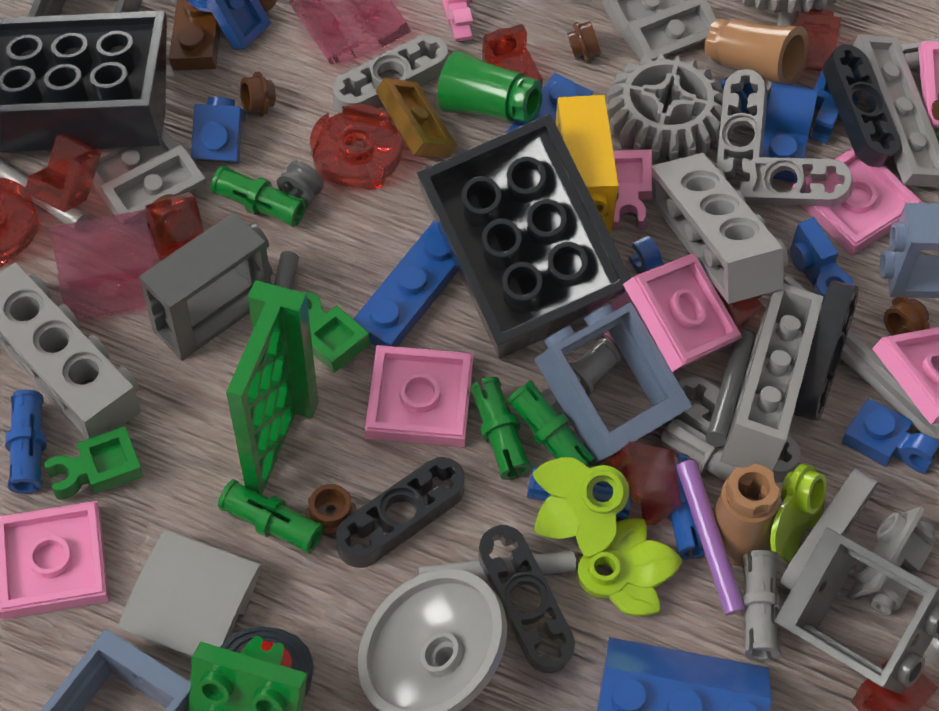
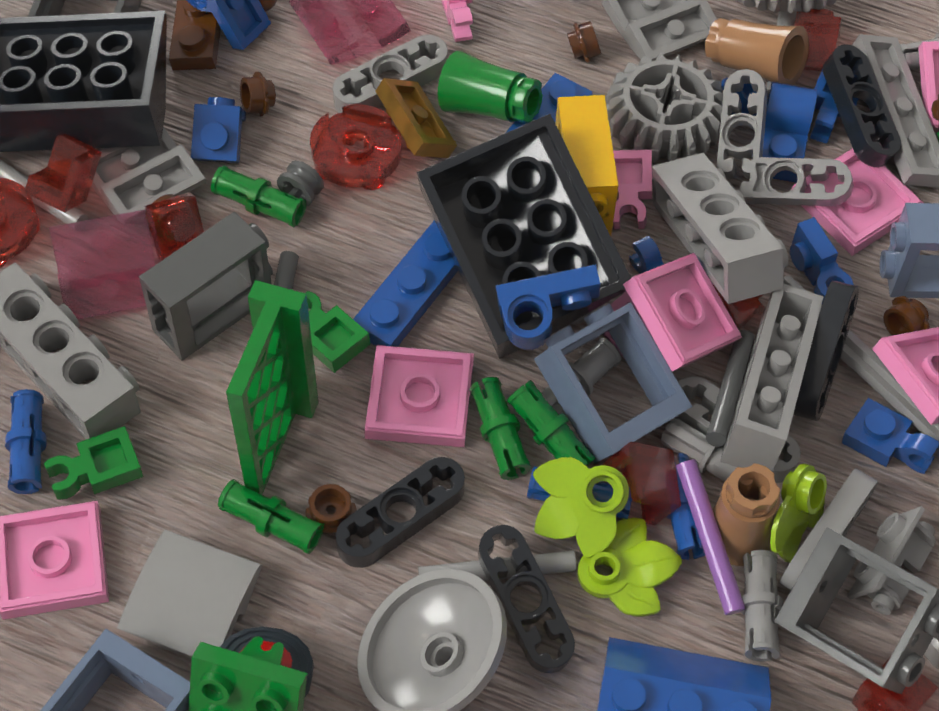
clear red bracket [482,24,543,89] -> none
none -> blue plate [496,264,600,350]

